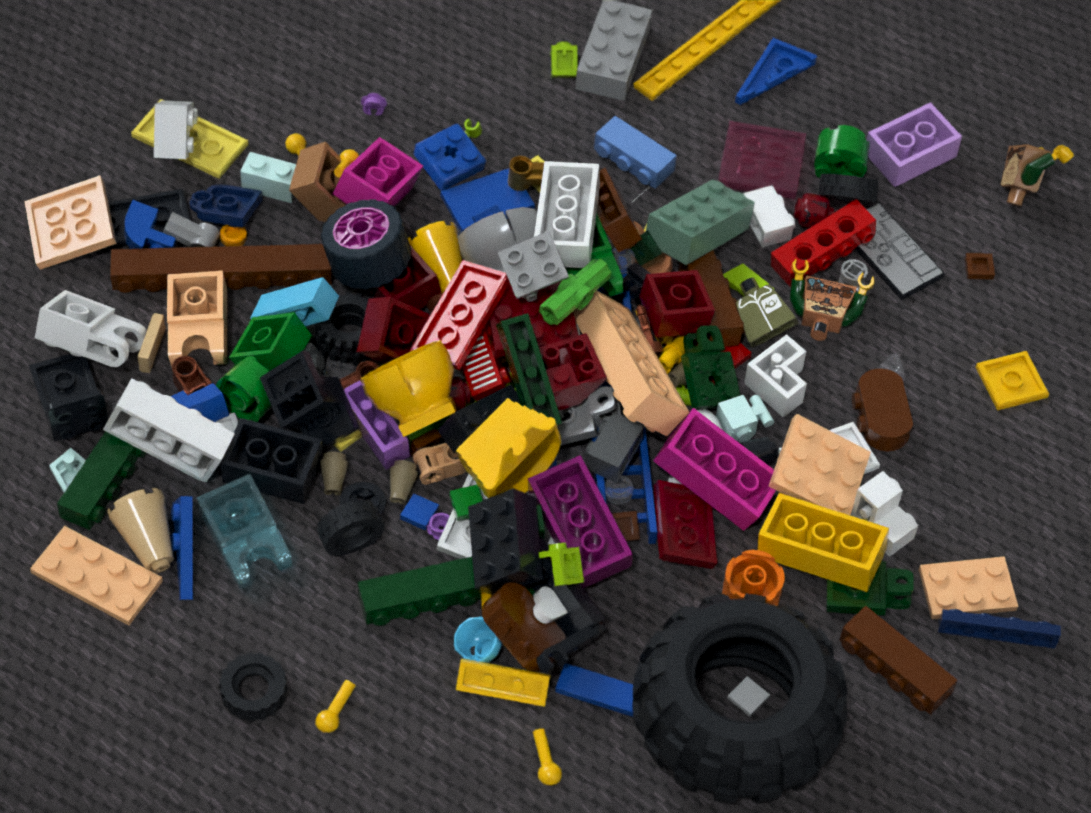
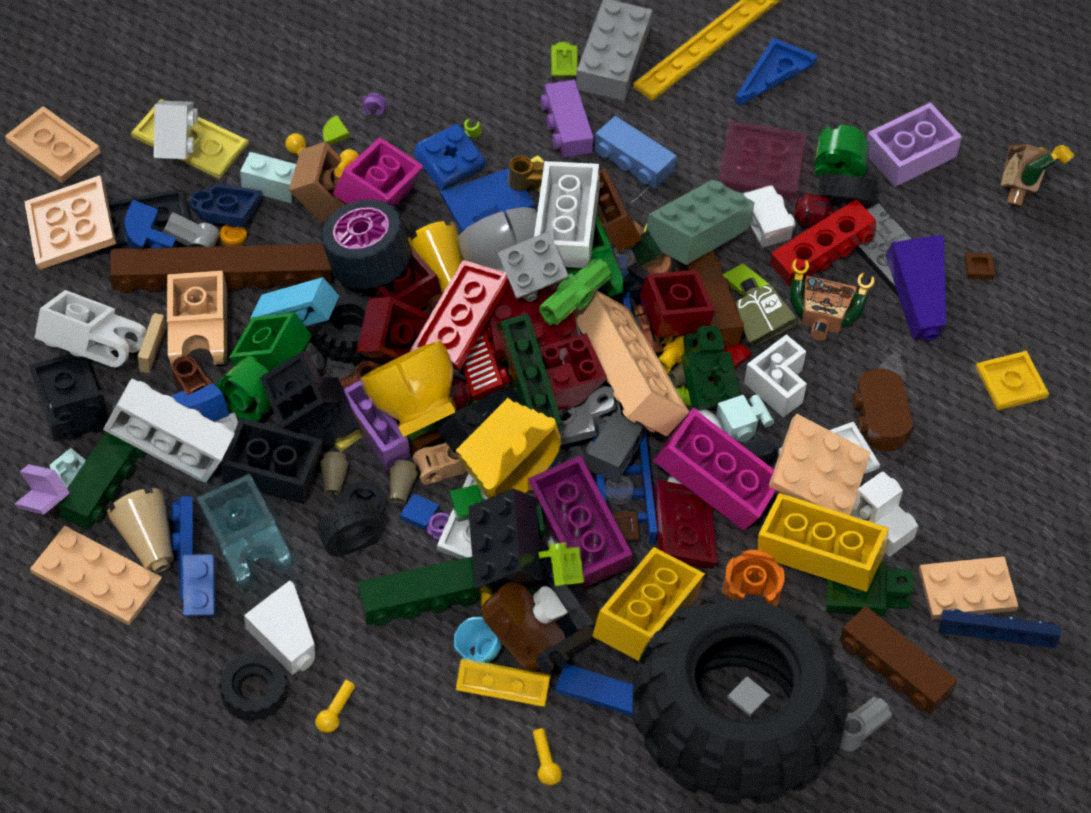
light grey wheel [838,259,868,292] -> none
none -> light nougat plate [5,107,100,183]
none -> lavender panel [15,464,70,515]
none -> brick [183,554,216,617]
none -> white slope [244,581,315,675]
none -> lime tile [323,115,349,145]
none -> medium lavender brick [540,80,593,158]
none -> yellow brick [593,547,705,661]
none -> light grey piece [838,697,892,751]
none -> dark purple slope [885,235,946,341]

